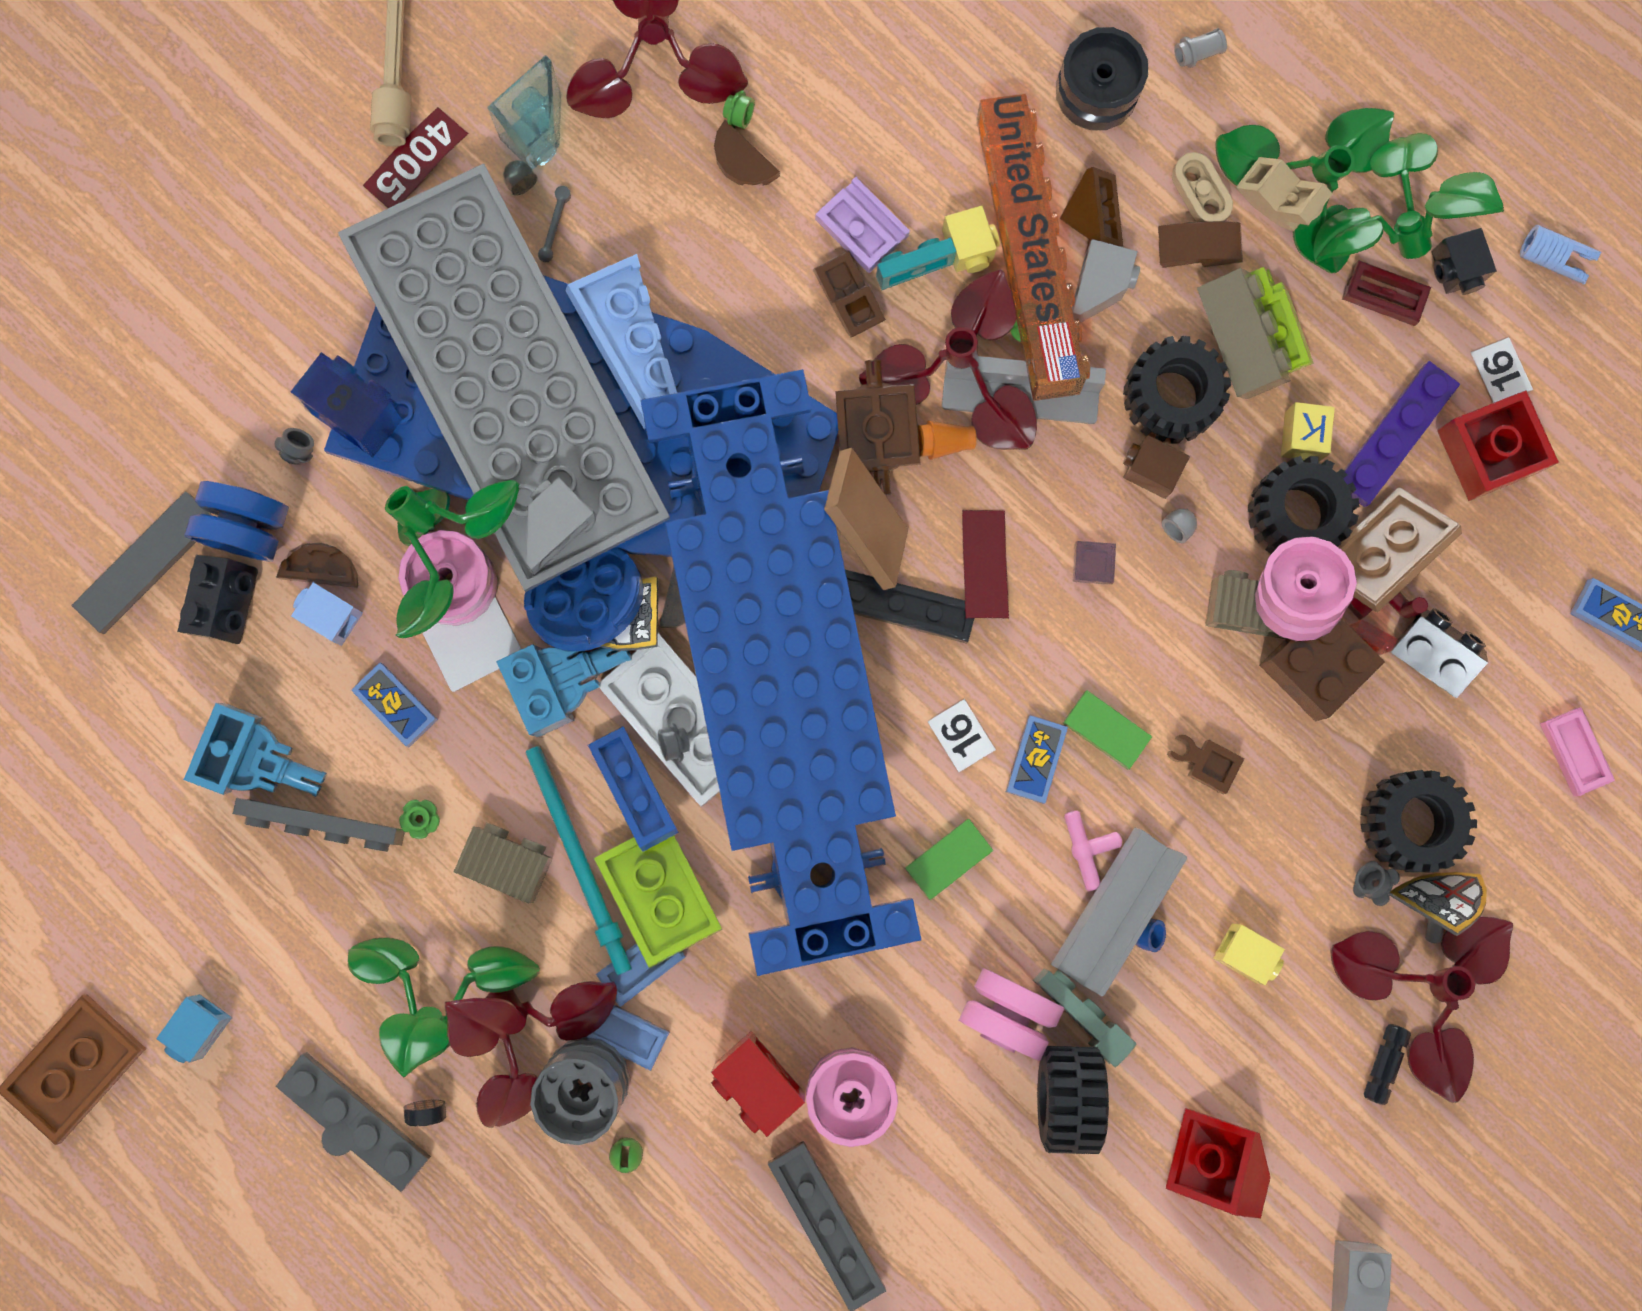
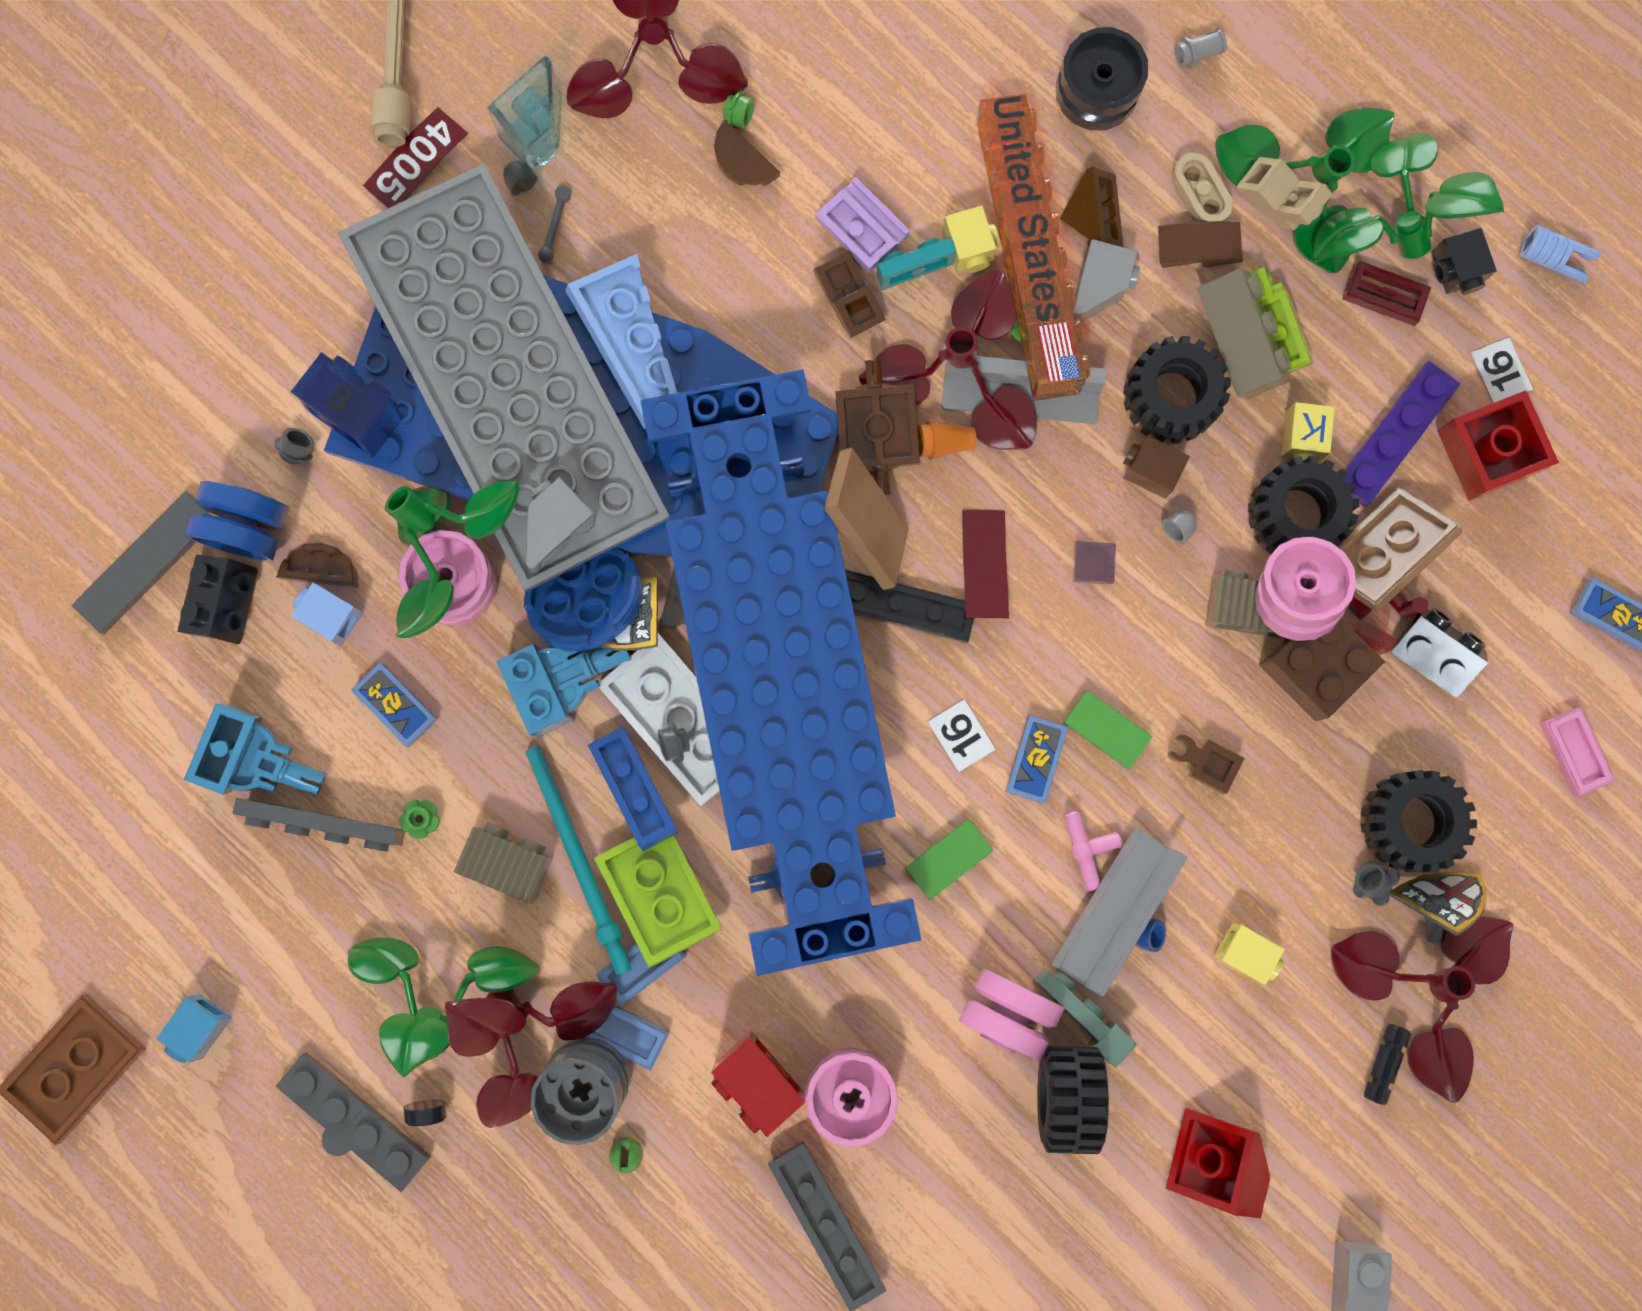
white sticker [423,597,521,692] -> none

